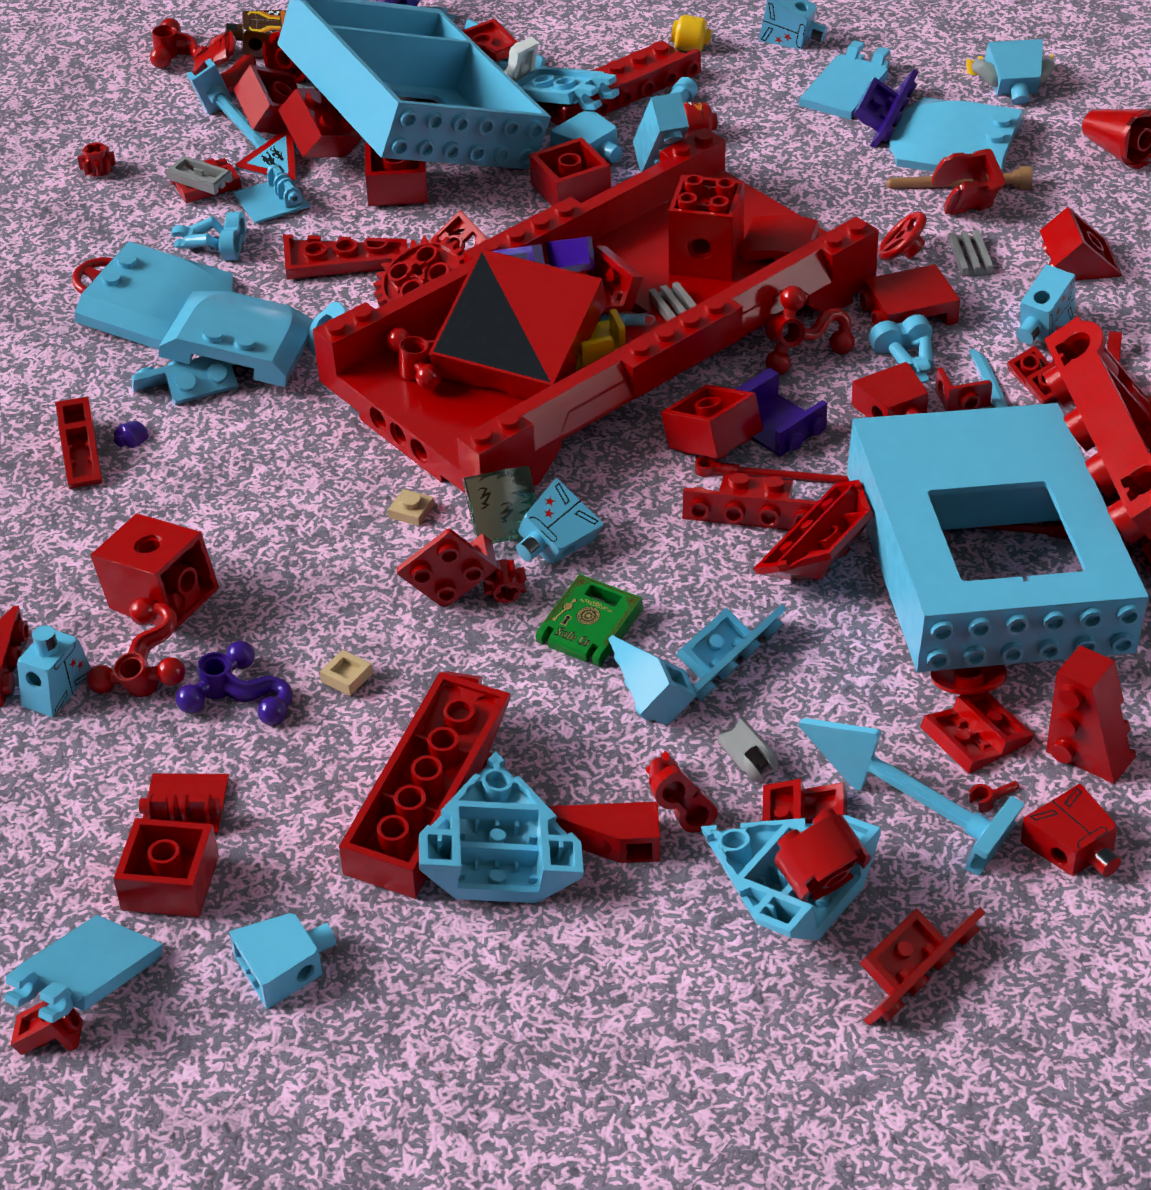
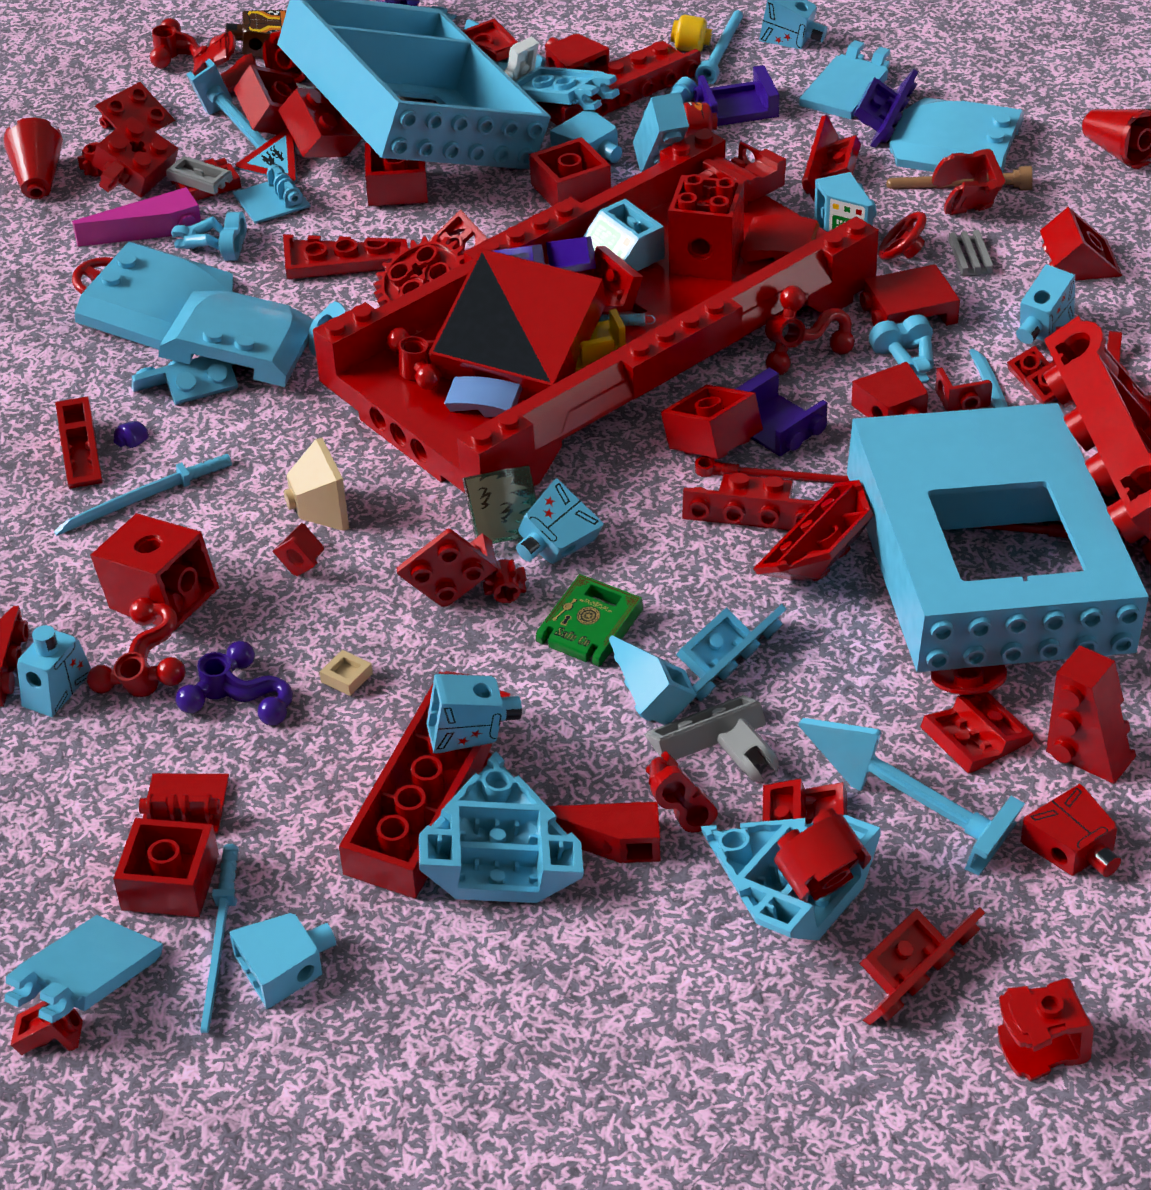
tan plate [387,489,435,526] -> none
light grey tile [649,282,696,321] -> none
medium azure torso [966,39,1055,105] -> none
red hand [969,781,1019,813] -> none
none -> red cone [3,117,63,199]
none -> medium azure sword [54,454,232,536]
none -> dark pink slope [72,187,201,247]
none -> red hinge [92,116,179,198]
none -> red hinge [95,82,176,132]
none -> medium azure sword [200,844,239,1033]
none -> red bracket [272,523,324,576]
none -> tan slope [283,438,350,531]
none -> medium azure torso [426,674,522,753]
none -> medium blue slope [444,376,523,418]
none -> red torso [545,34,610,70]
none -> medium azure slope [583,199,665,271]
none -> light grey slope [644,695,766,760]
none -> dark purple panel [694,65,780,126]
none -> medium azure piece [695,10,743,84]
none -> red hips [698,141,786,207]
none -> red bracket [802,115,861,202]
none -> medium azure slope [814,172,877,232]
none -> red piece [998,978,1094,1082]

